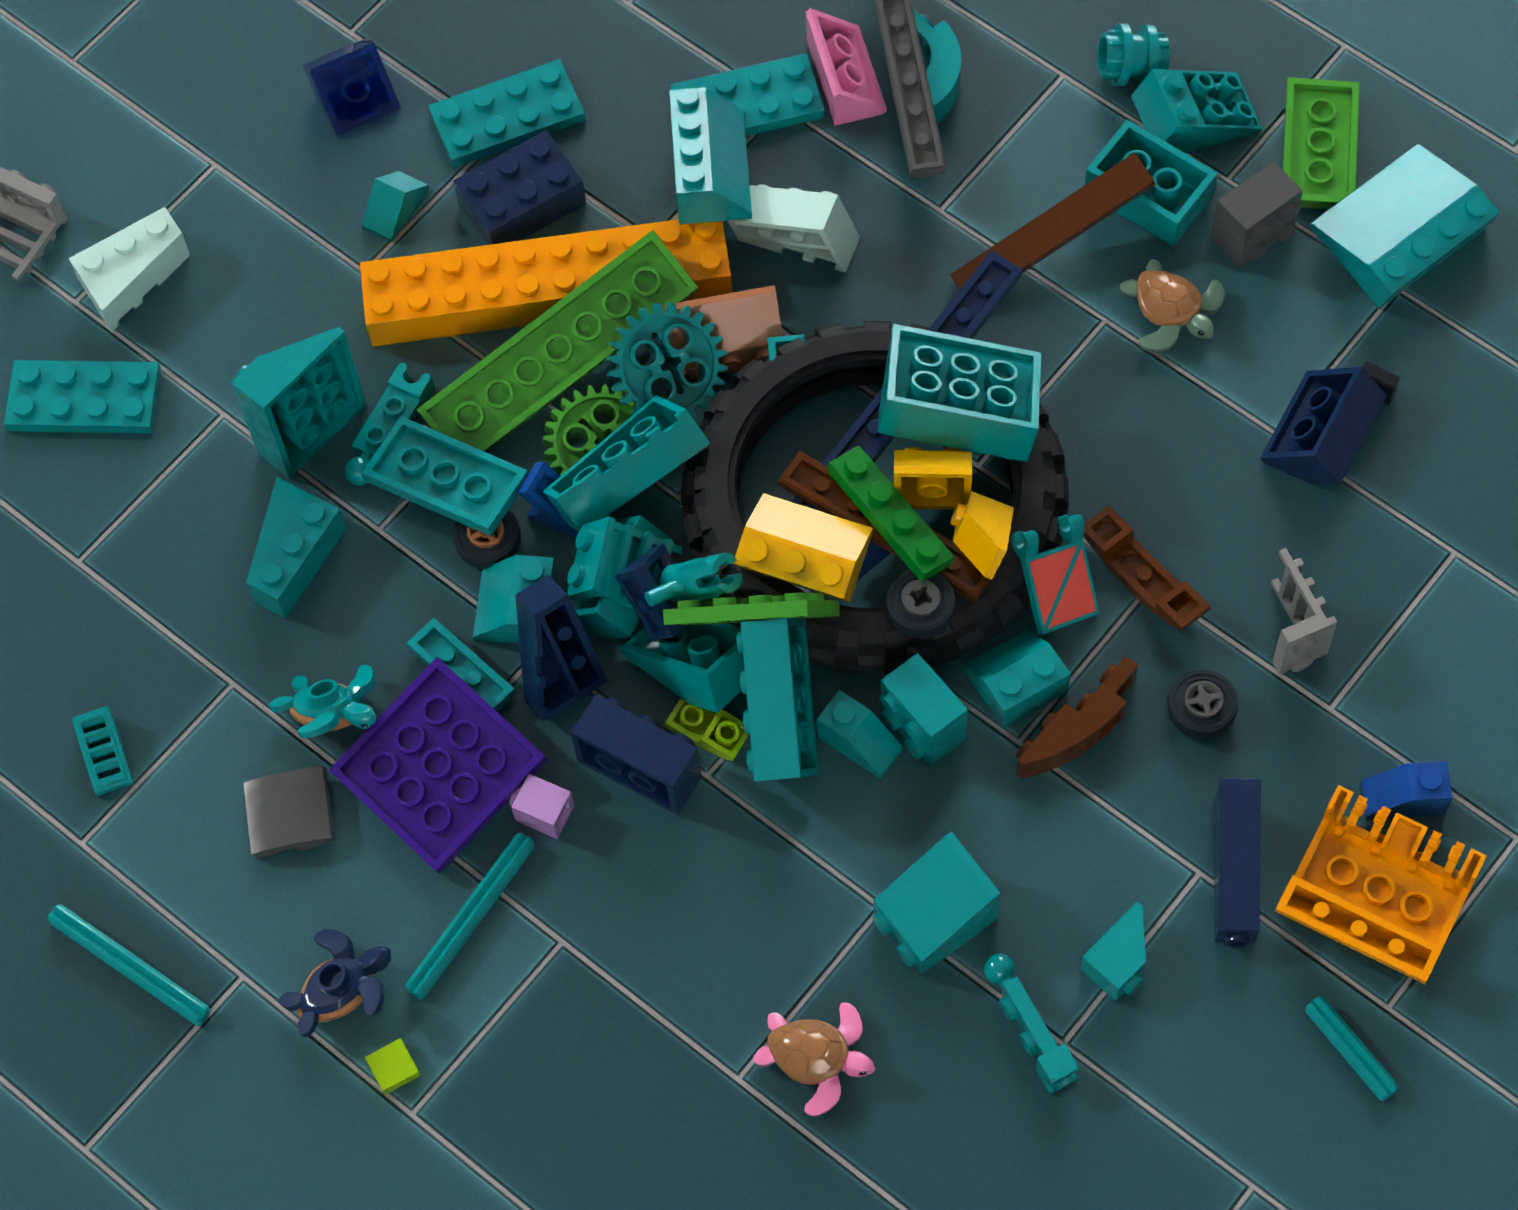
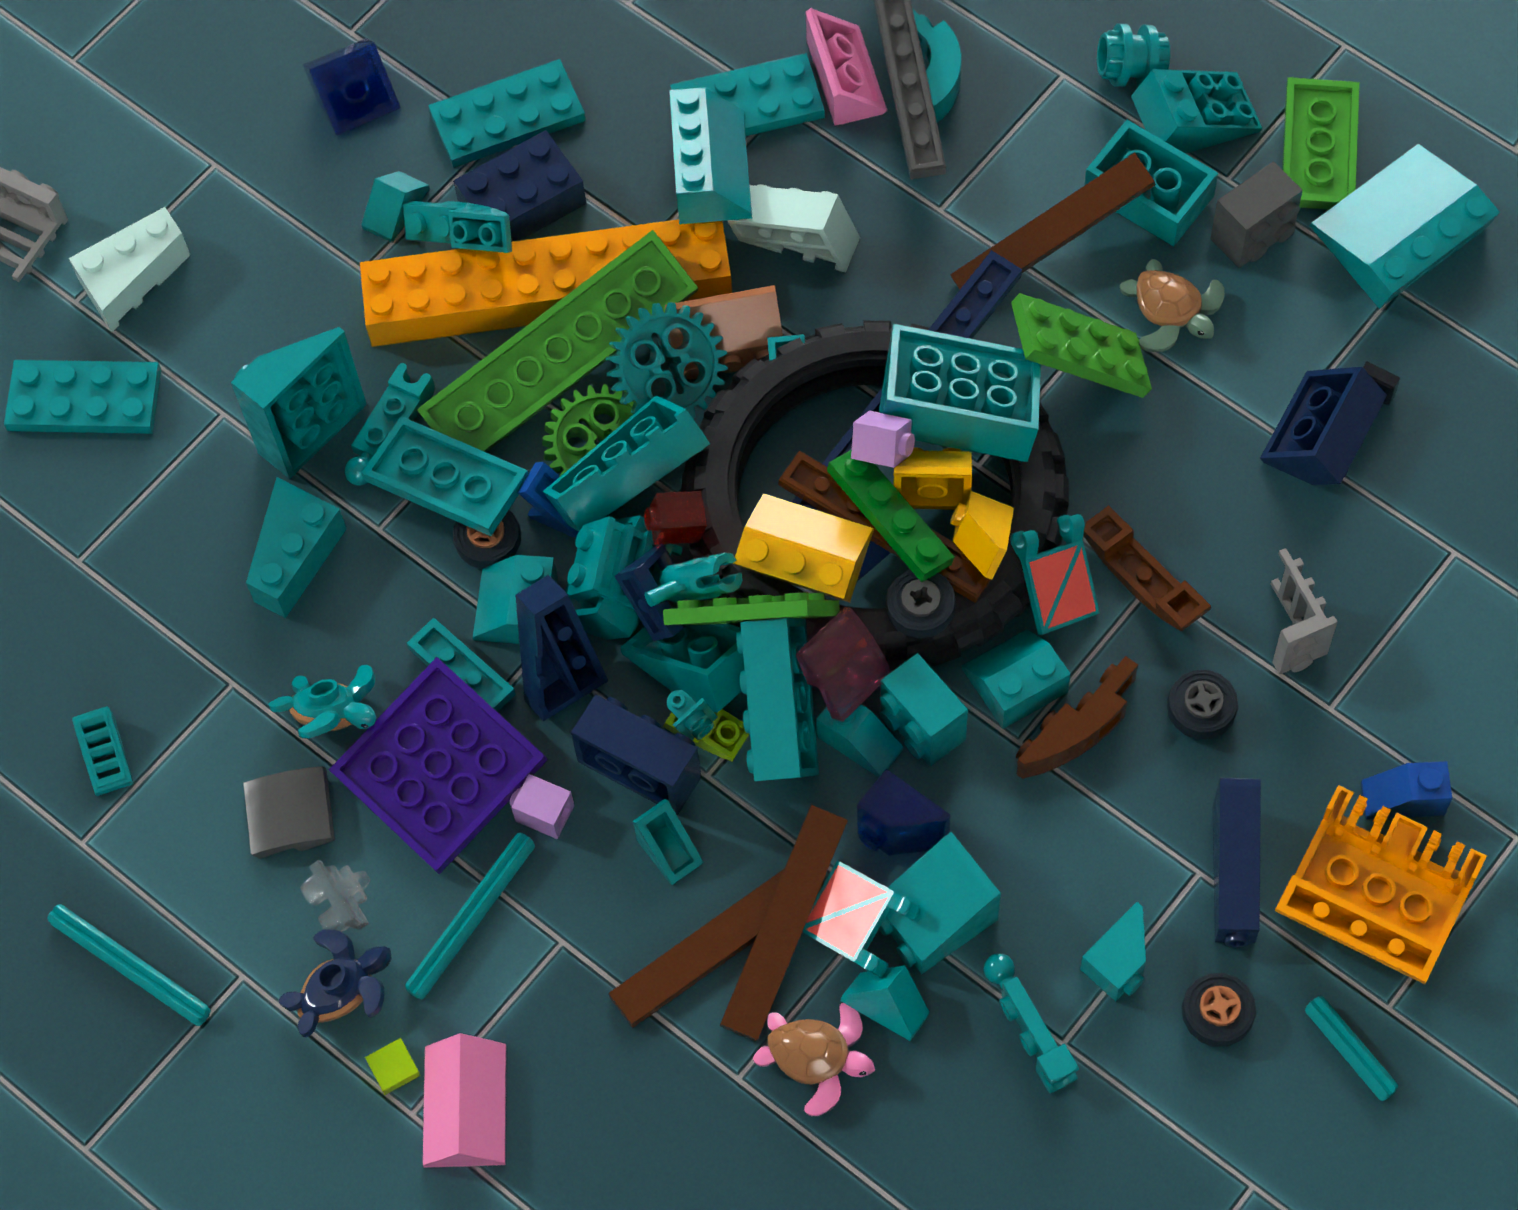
none -> clear hips [300,860,371,932]
none -> teal slope [403,201,512,253]
none -> bright pink slope [423,1033,506,1168]
none -> reddish brown tile [608,868,824,1028]
none -> teal slope [633,799,704,885]
none -> clear red brick [645,491,707,545]
none -> teal hinge [667,690,718,740]
none -> reddish brown tile [719,805,848,1042]
none -> clear pink slope [796,607,891,721]
none -> flag [802,860,921,977]
none -> teal slope [840,965,930,1041]
none -> lavender brick [851,411,915,468]
none -> clear blue slope [857,769,950,856]
none -> bright green plate [1011,293,1152,398]
none -> black wheel [1182,973,1256,1047]

